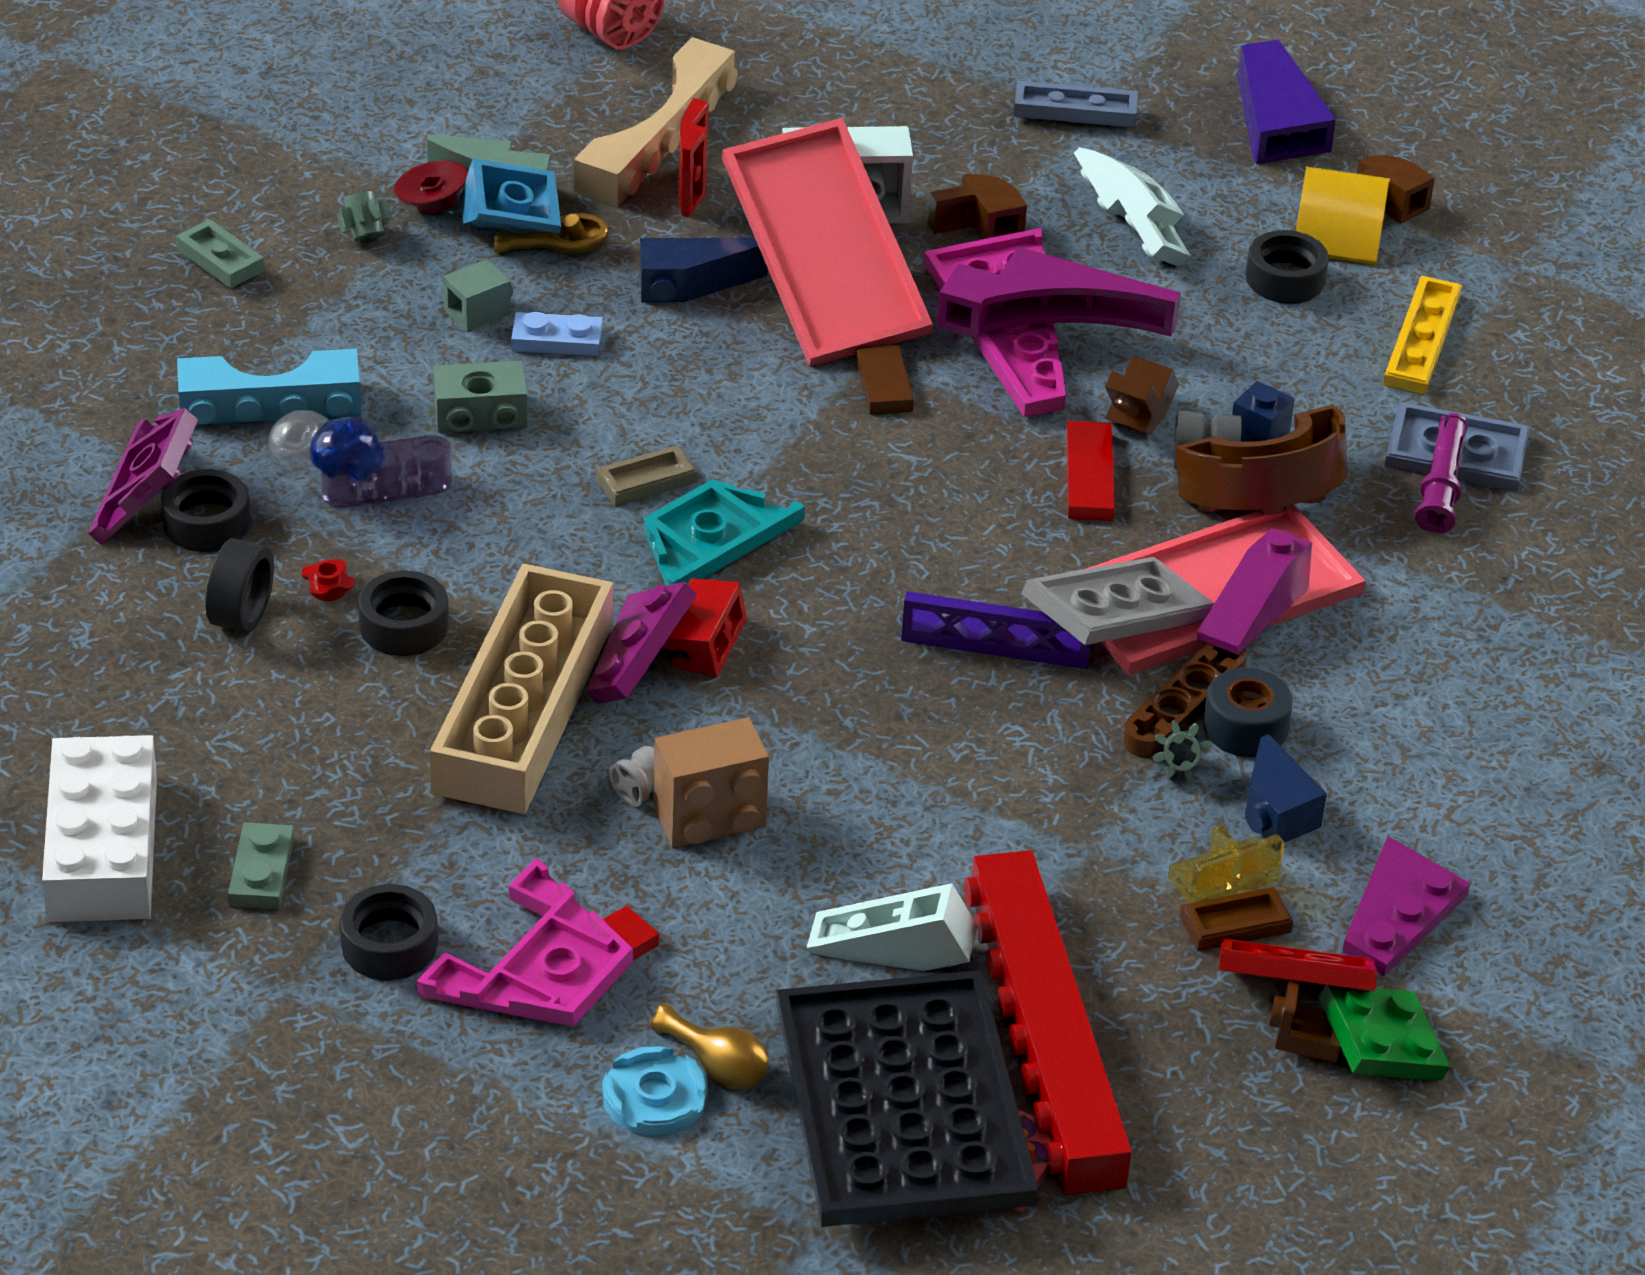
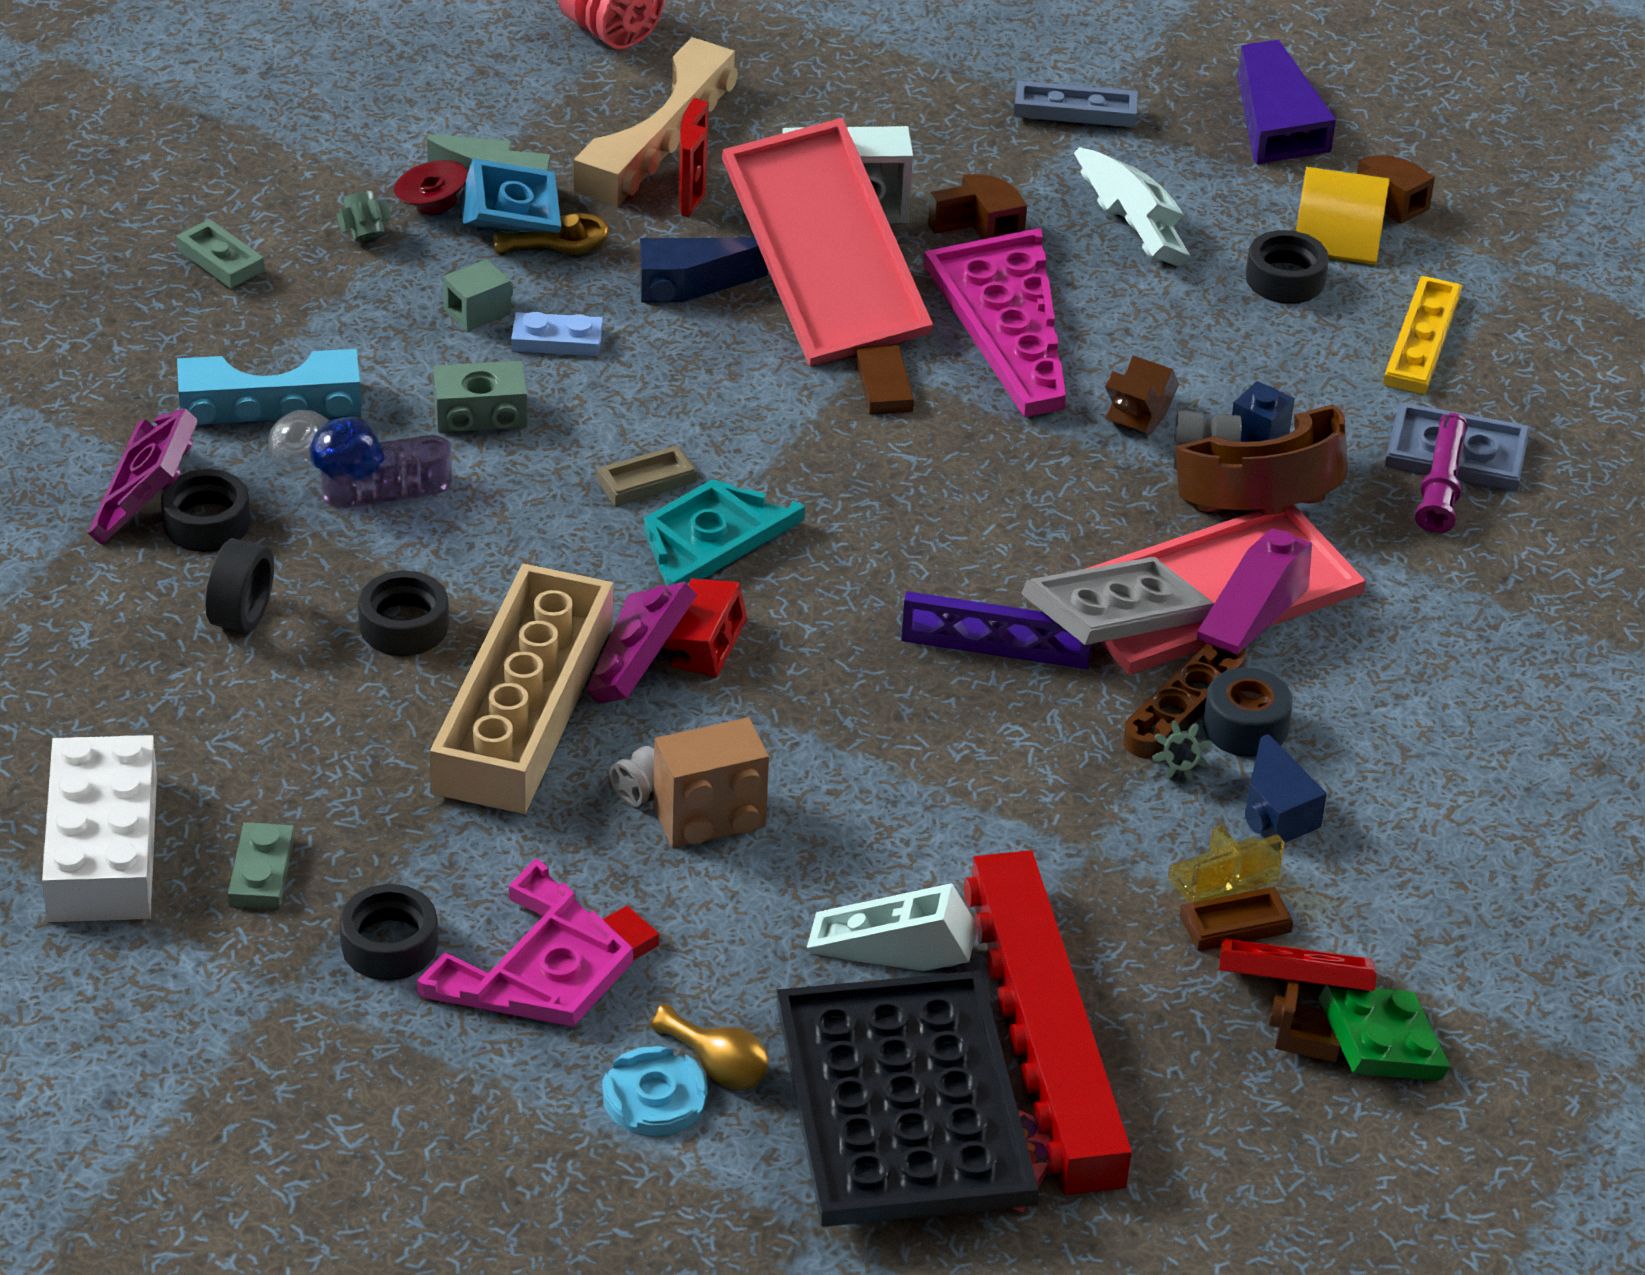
red plate [302,559,355,601] -> none
magenta arch [937,247,1181,338] -> none
red tile [1066,420,1115,521] -> none
magenta wing [1342,836,1470,977] -> none

